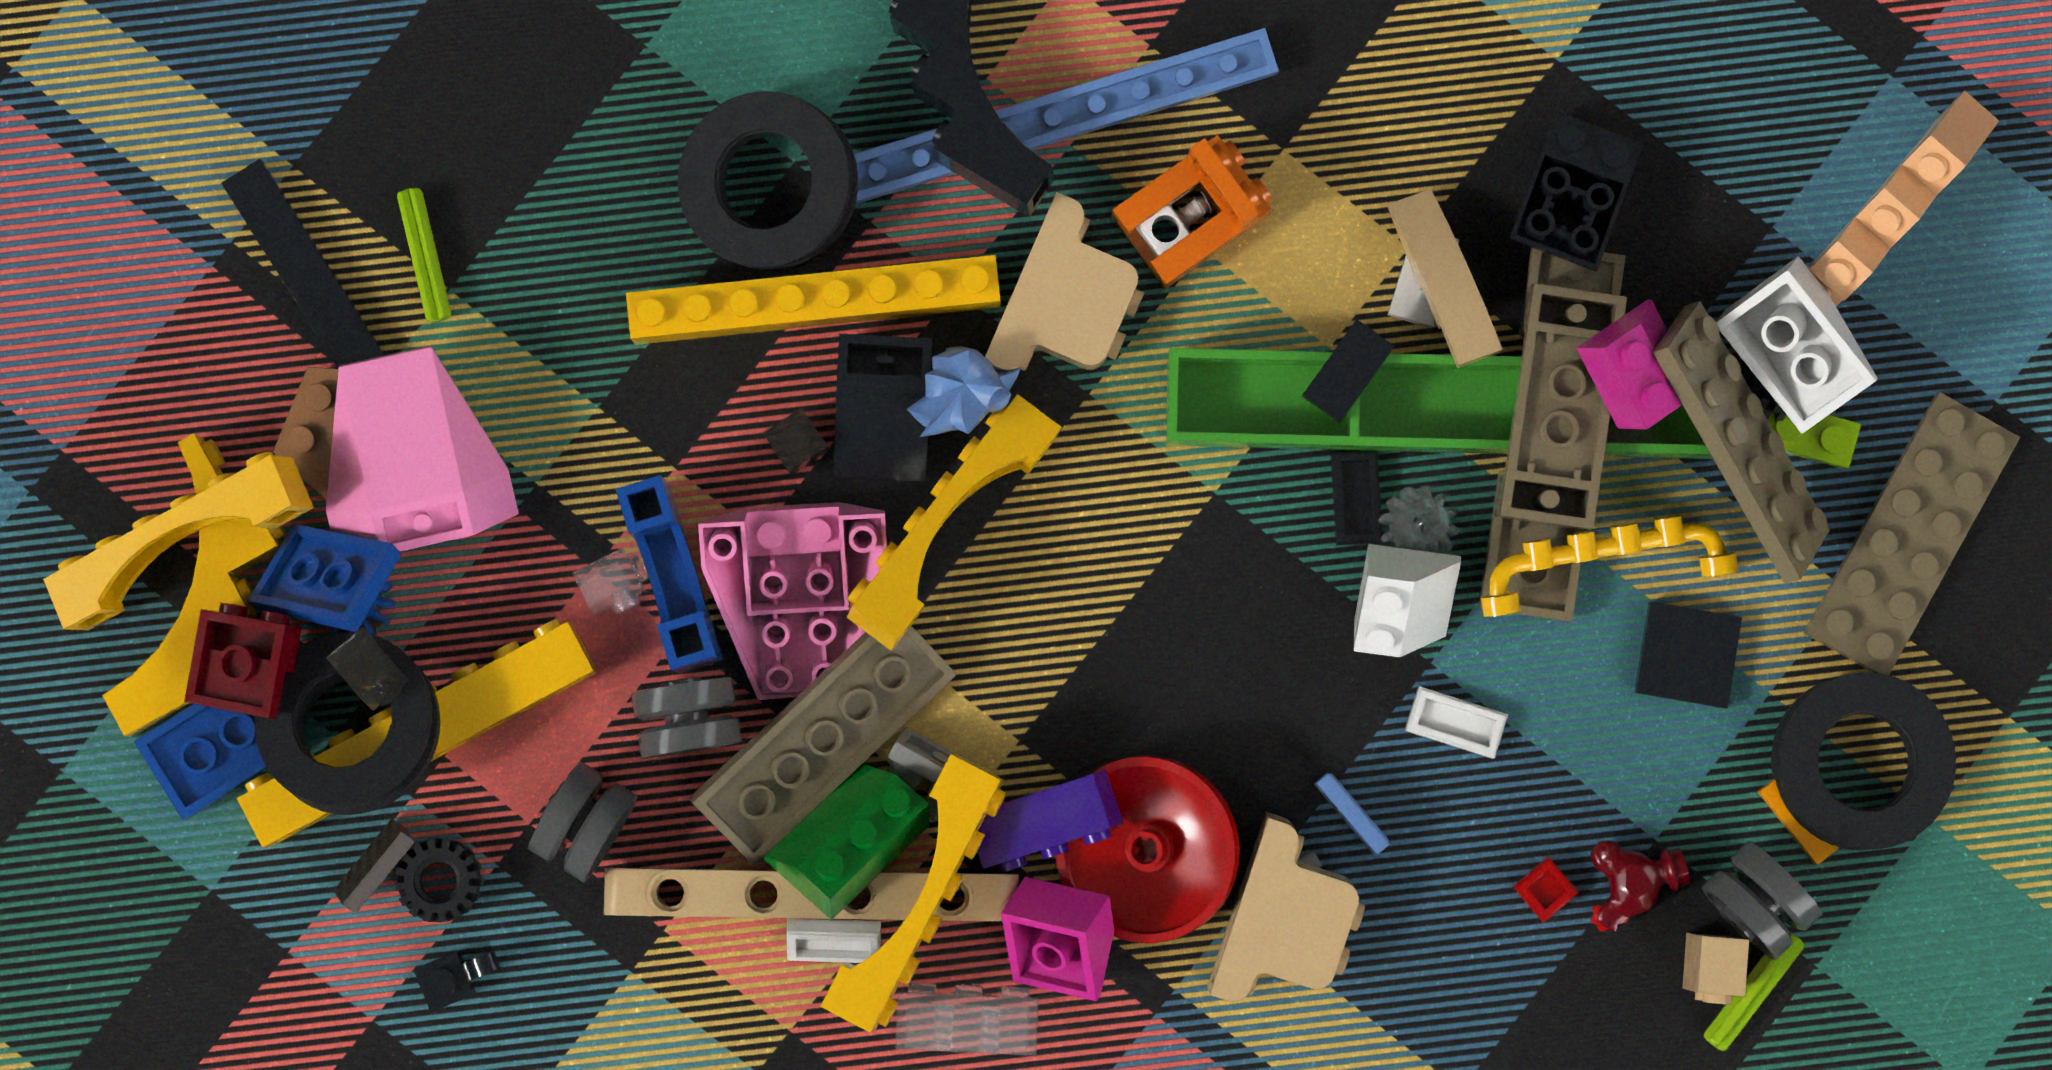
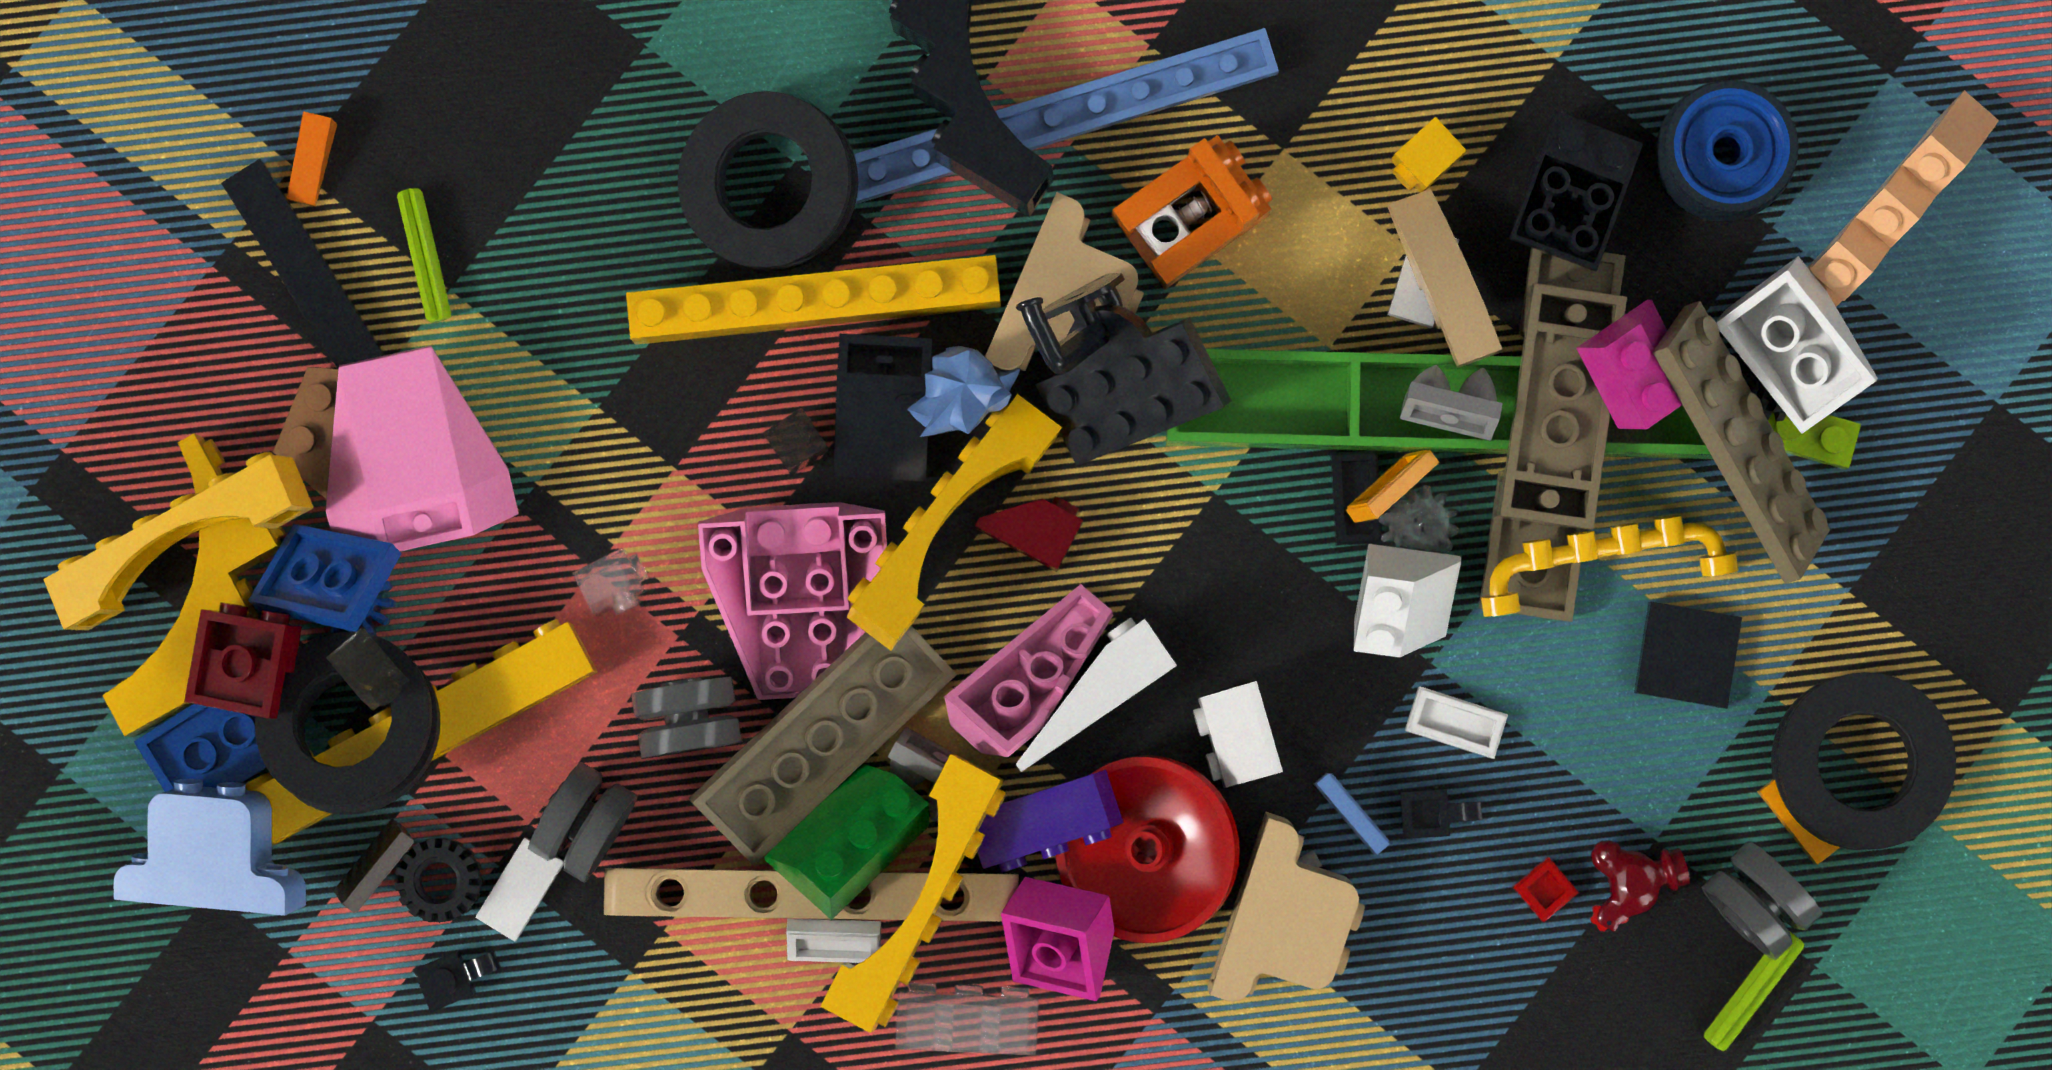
blue arch [615,475,724,674] -> none
black tile [1302,319,1395,423] -> none
tan brick [1682,933,1749,1004] -> none
dark tan plate [1803,392,2020,675] -> none
none -> brick [114,779,306,916]
none -> orange piece [286,111,337,207]
none -> white tile [475,838,564,942]
none -> bright pink wedge [944,584,1113,757]
none -> dark red slope [975,496,1083,572]
none -> black plate [1016,273,1232,466]
none -> white slope [1016,618,1177,772]
none -> white slope [1193,681,1283,788]
none -> light orange tile [1346,450,1440,523]
none -> yellow brick [1391,117,1467,192]
none -> light grey tile [1400,365,1503,441]
none -> black plate [1400,790,1482,839]
none -> blue wheel [1655,80,1799,221]

